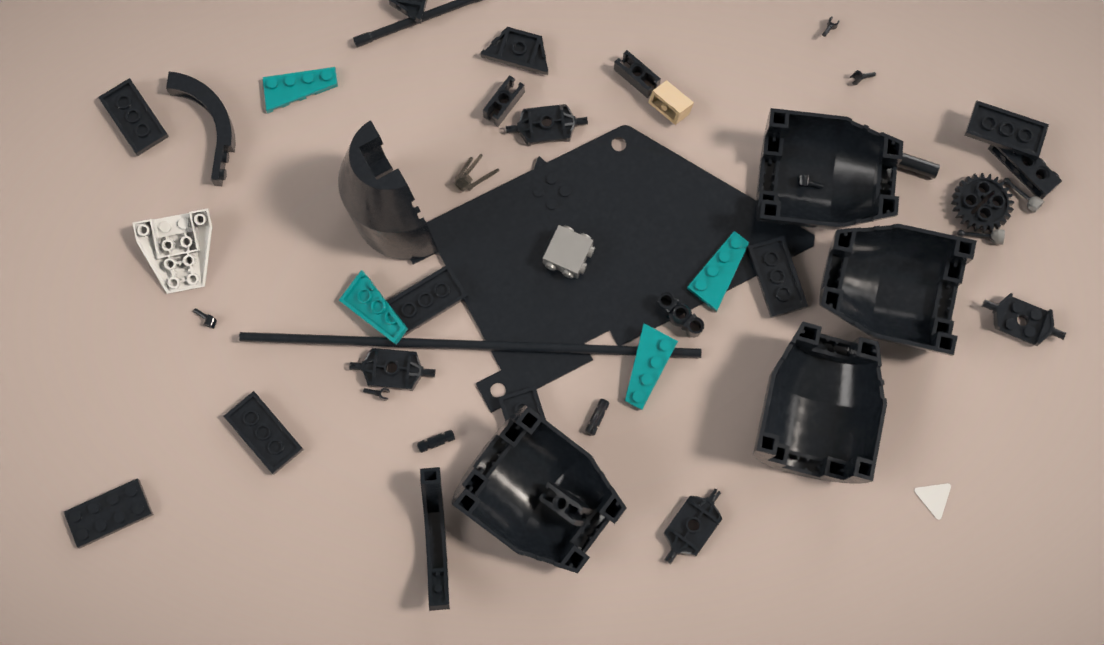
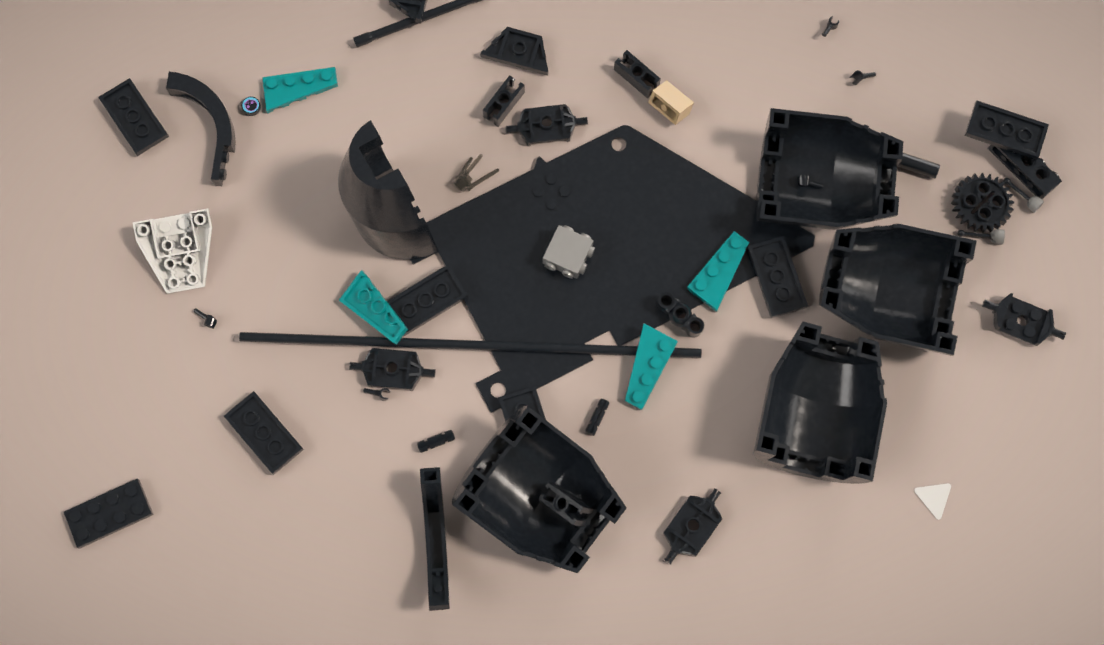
none -> tile [241,96,261,116]

